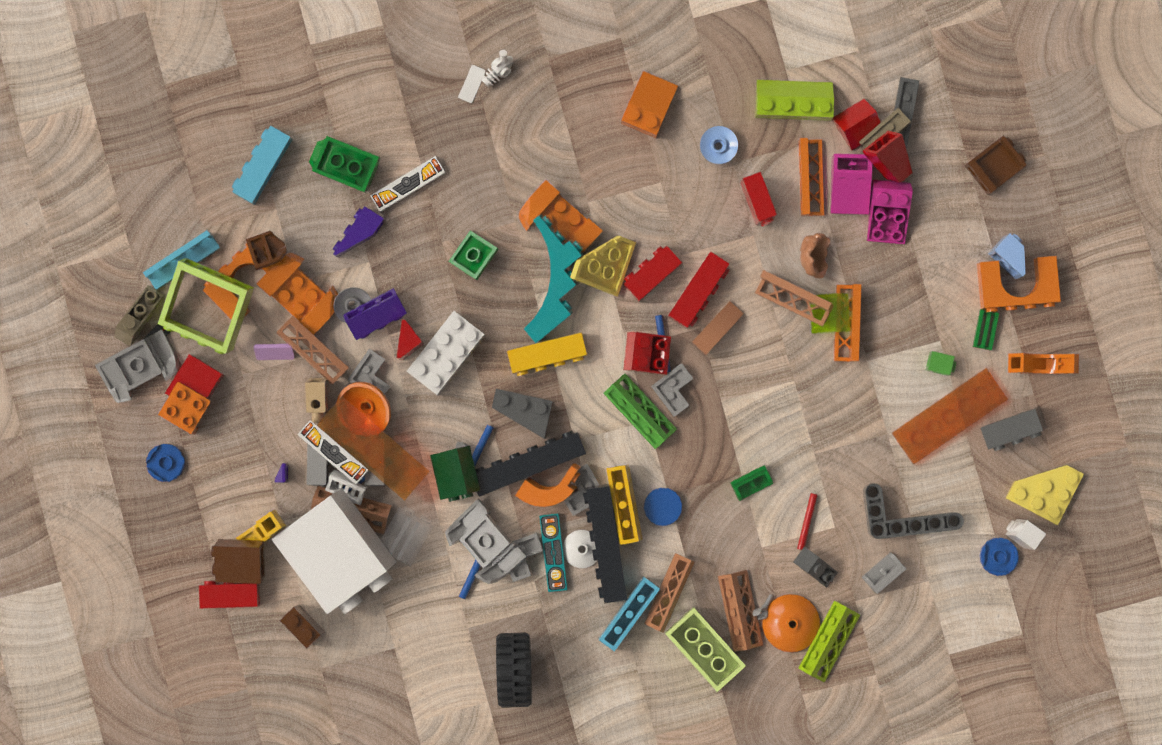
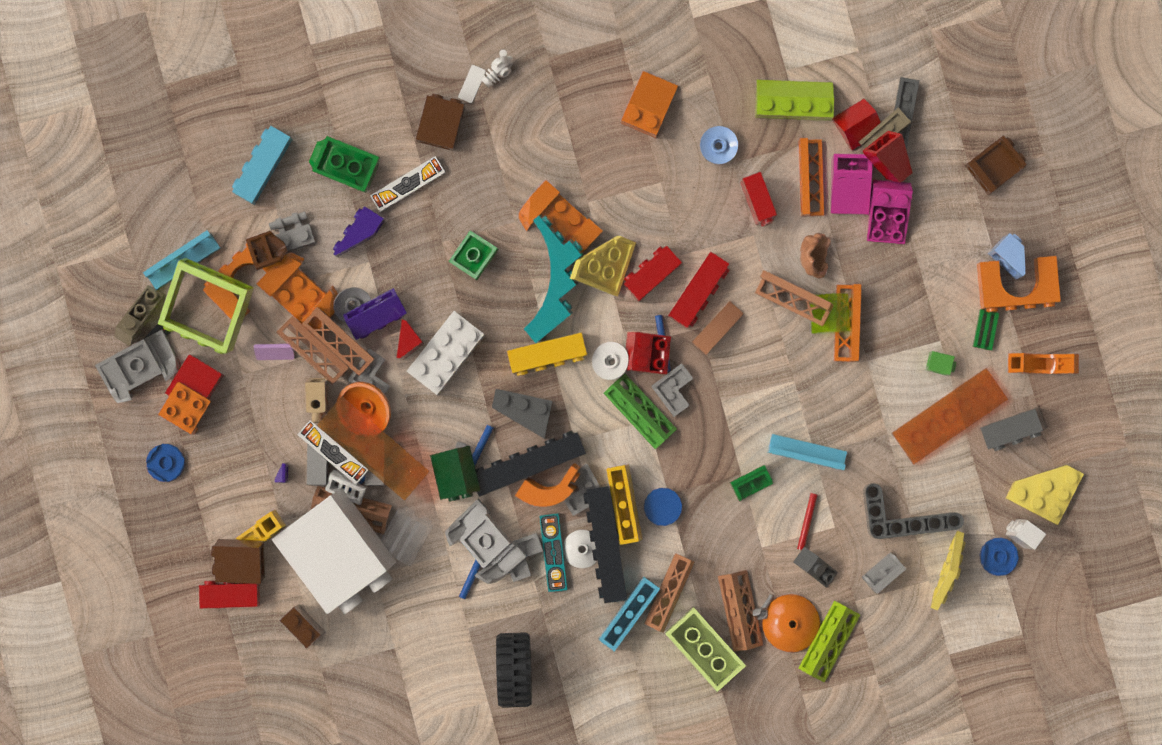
none -> light grey plate [269,211,316,252]
none -> nougat fence [302,307,374,376]
none -> reddish brown brick [416,94,465,151]
none -> white dish [592,342,629,380]
none -> medium azure fence [767,434,847,470]
none -> light yellow plate [931,531,966,610]

